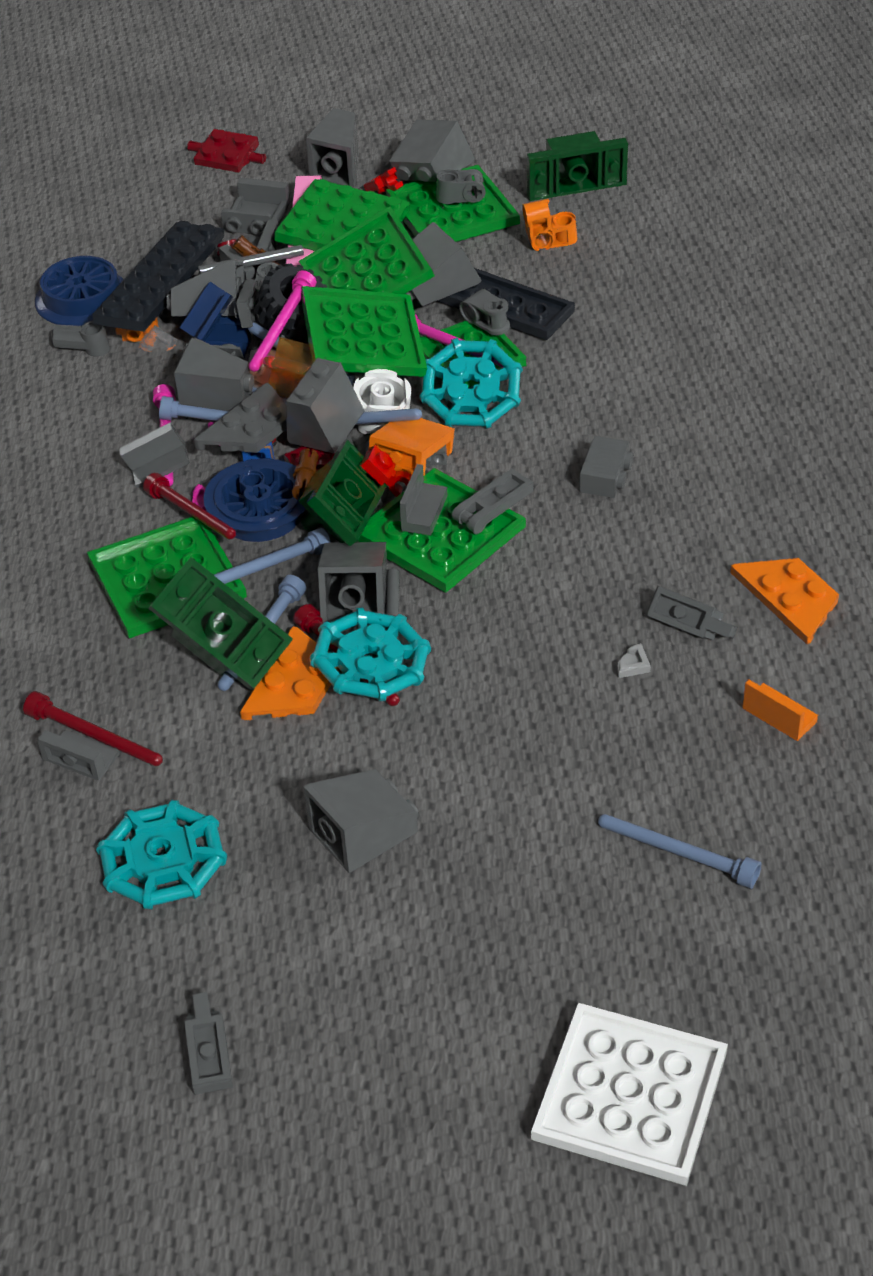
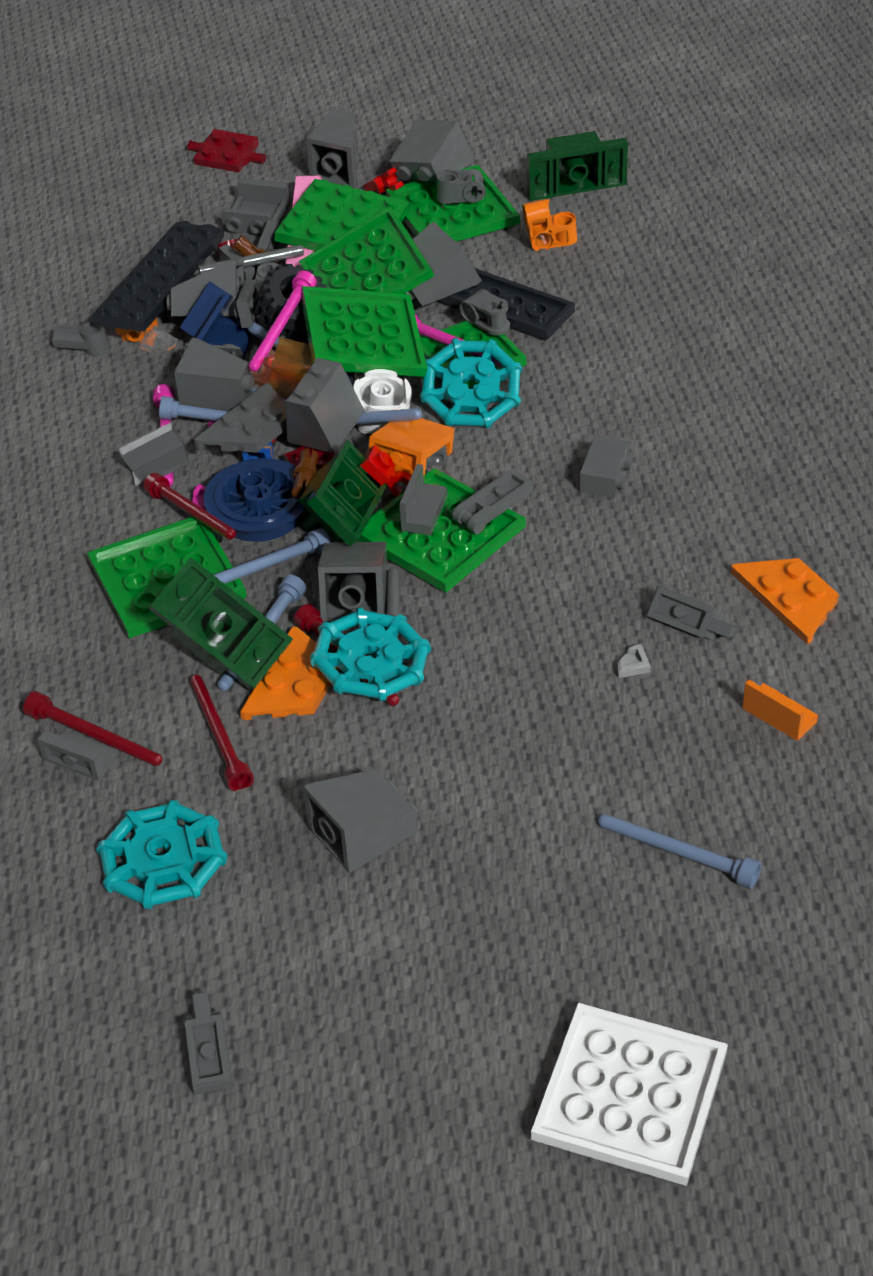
dark blue piece [35,256,124,326] -> none
none -> dark red piece [190,674,254,792]

